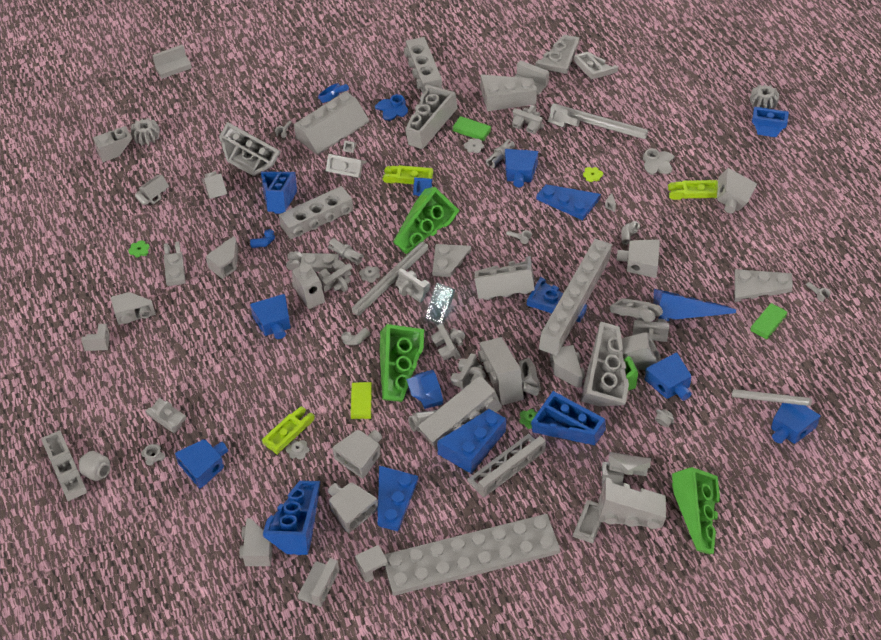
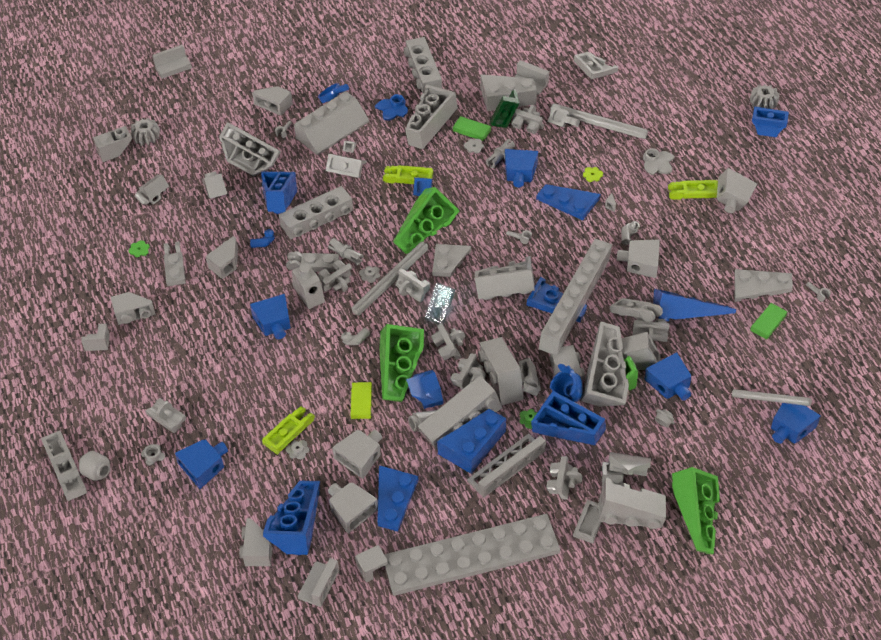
light grey wing [535,35,580,74] -> none
none -> light grey slope [252,86,293,116]
none -> dark green panel [490,90,520,128]
none -> light grey hips [547,456,583,500]
none -> blue hat [550,364,583,403]

